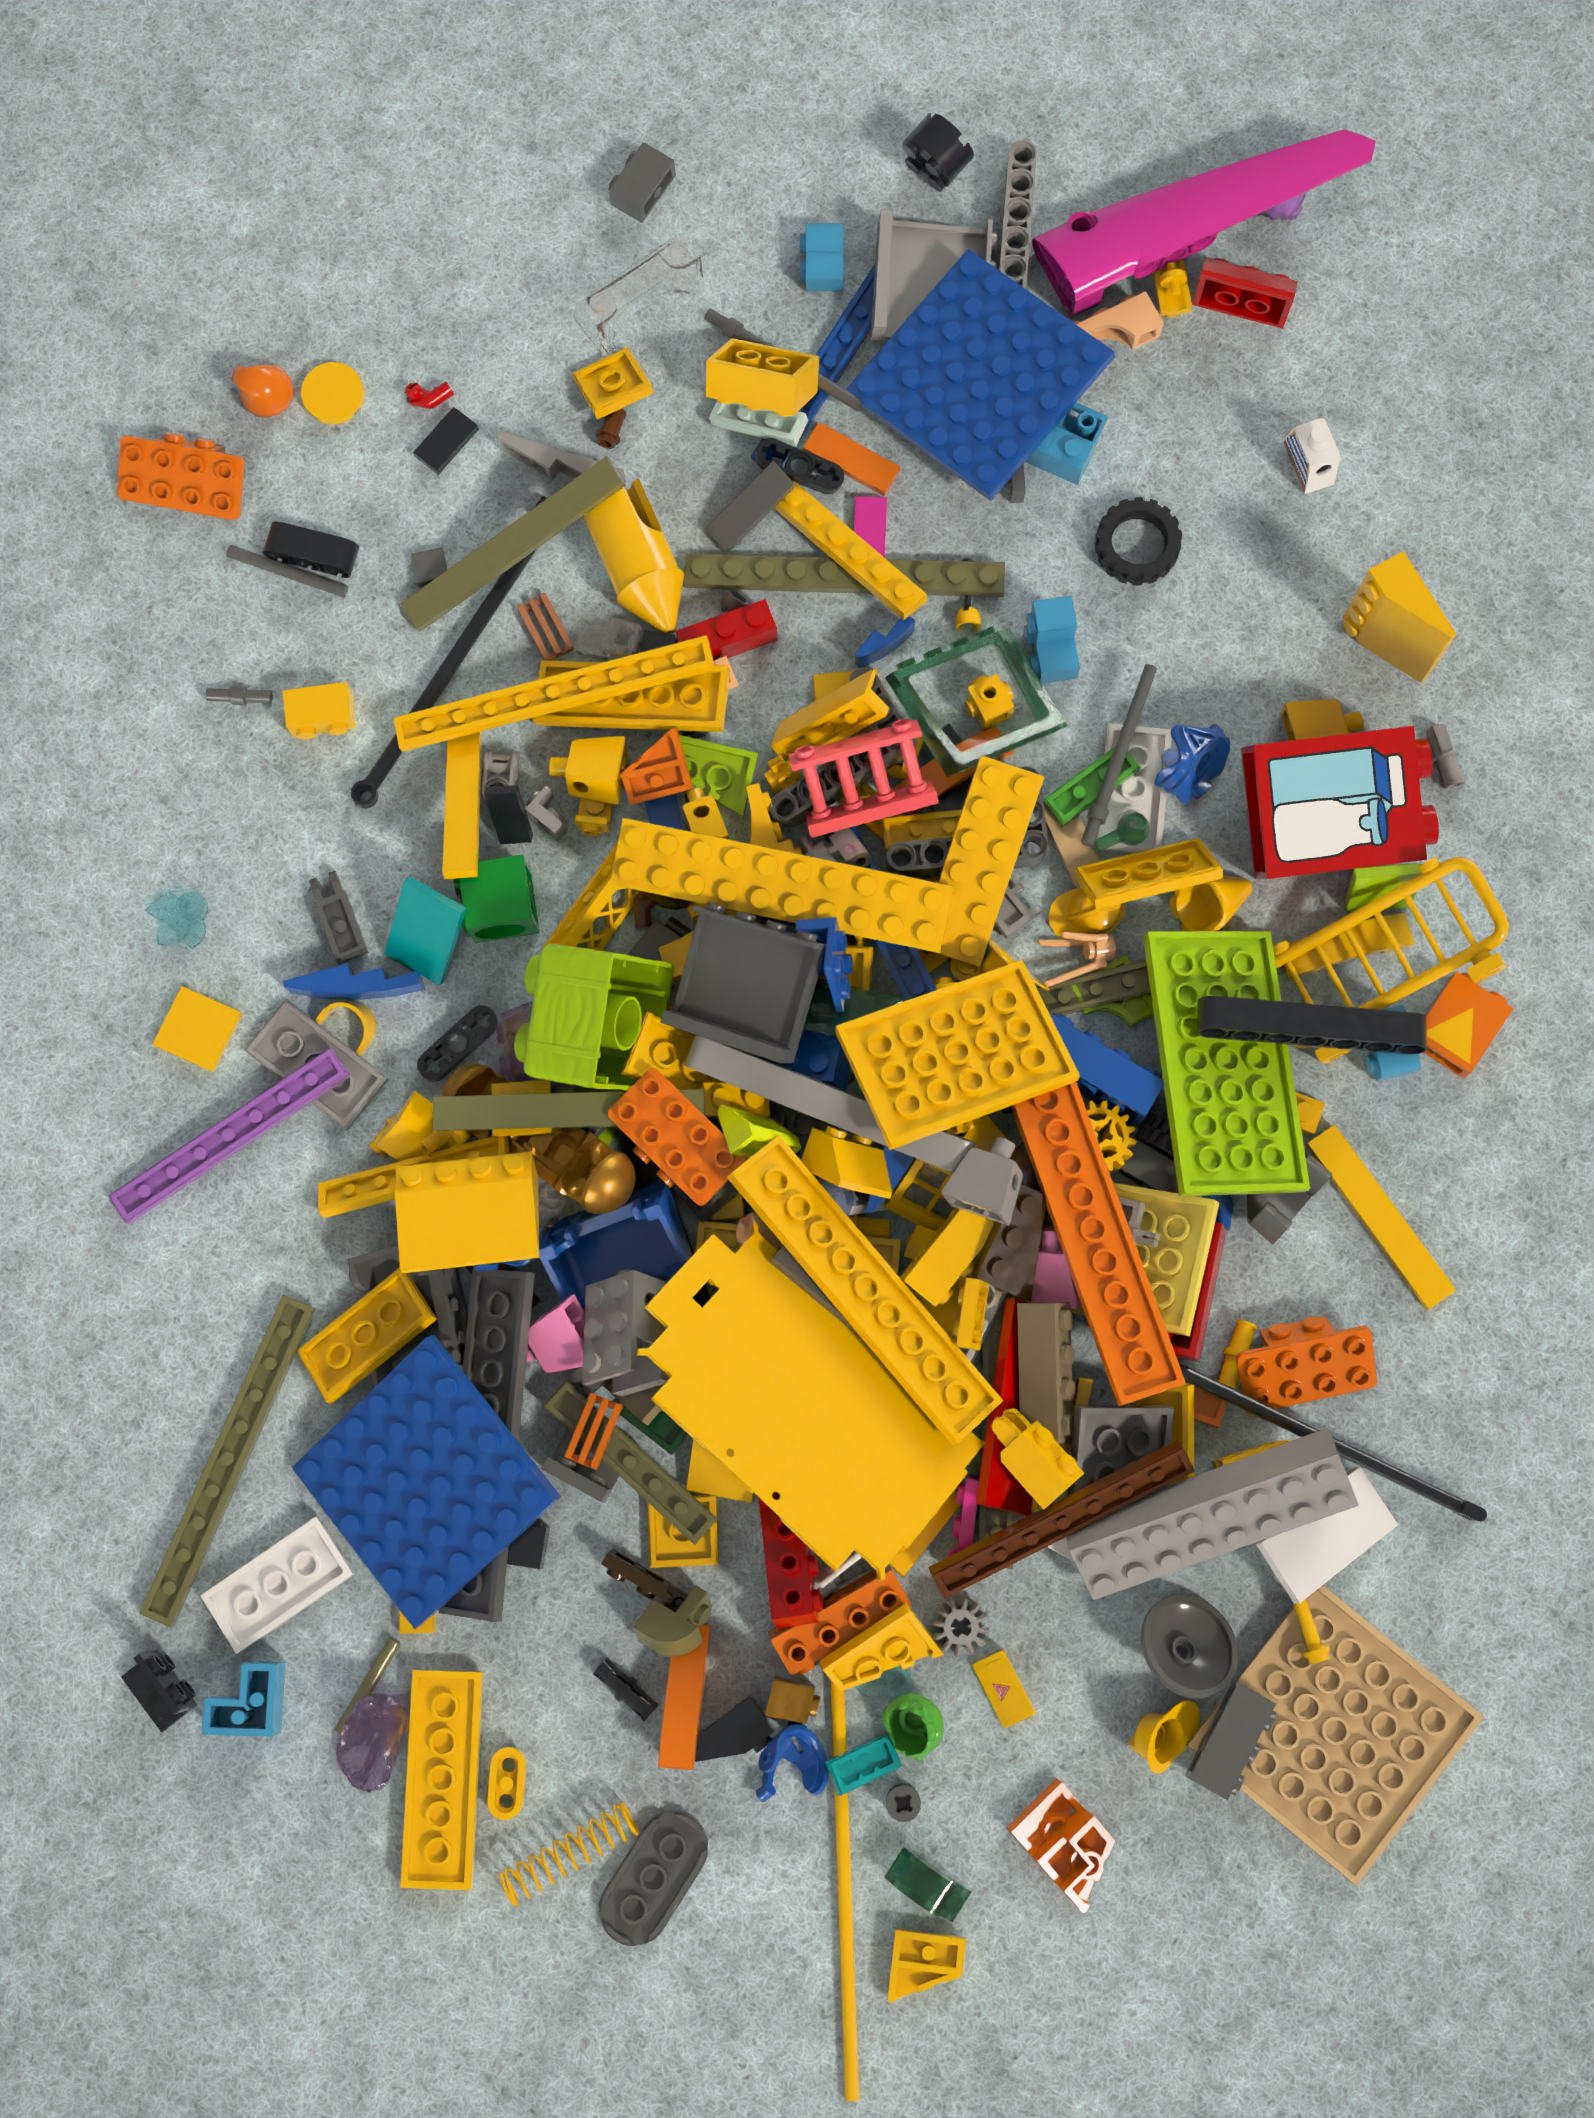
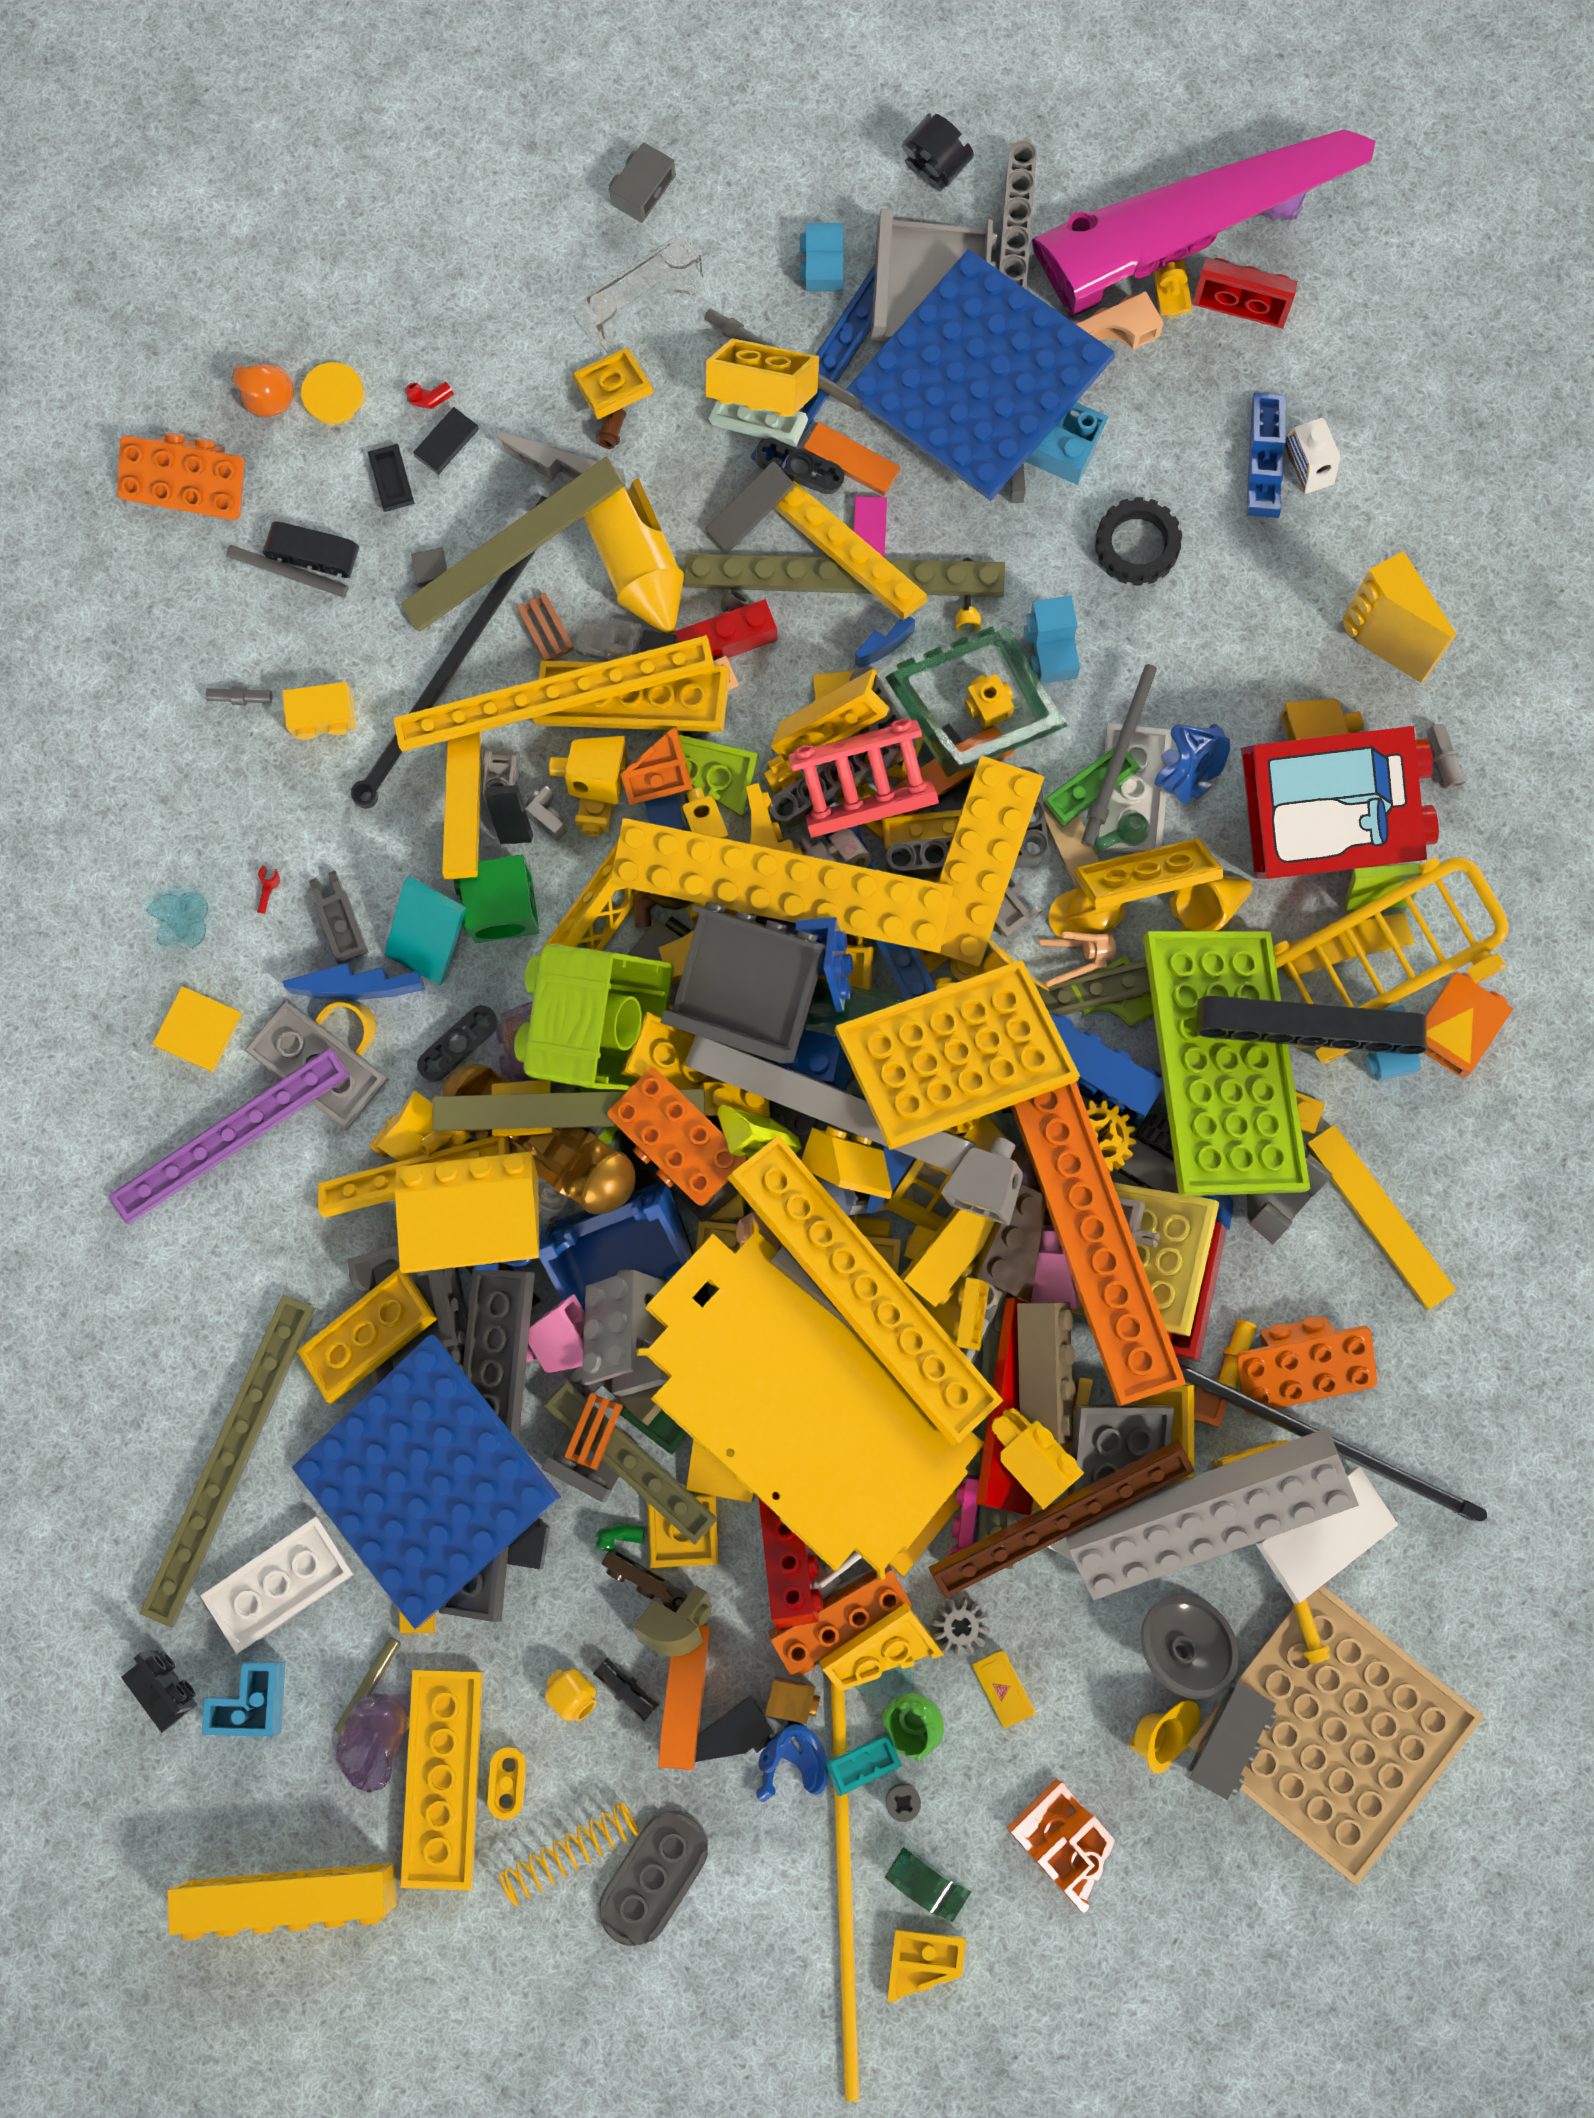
none -> yellow brick [167,1863,397,1940]
none -> red hand [257,866,280,914]
none -> black tile [368,444,415,512]
none -> yellow head [545,1668,597,1722]
none -> green arm [595,1523,645,1551]
none -> blue slope [1247,393,1286,518]

